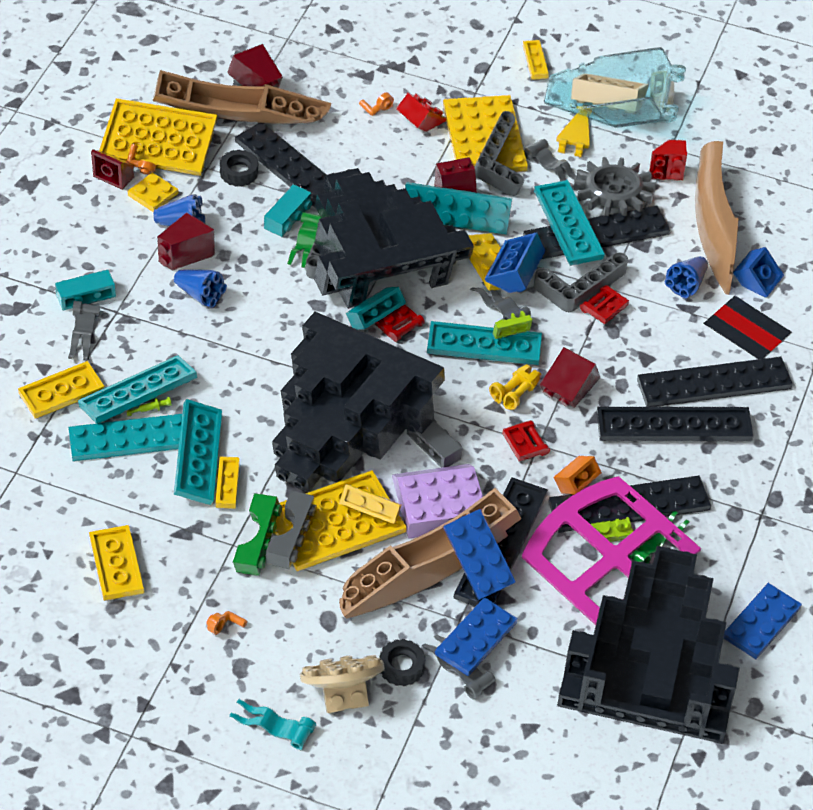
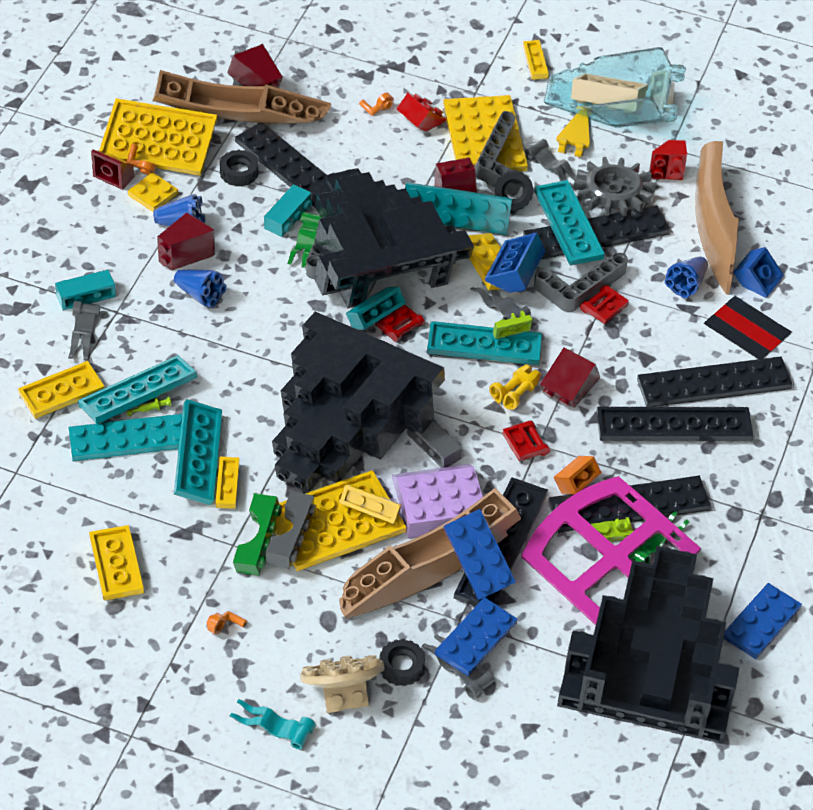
none -> black tyre [494,170,534,211]

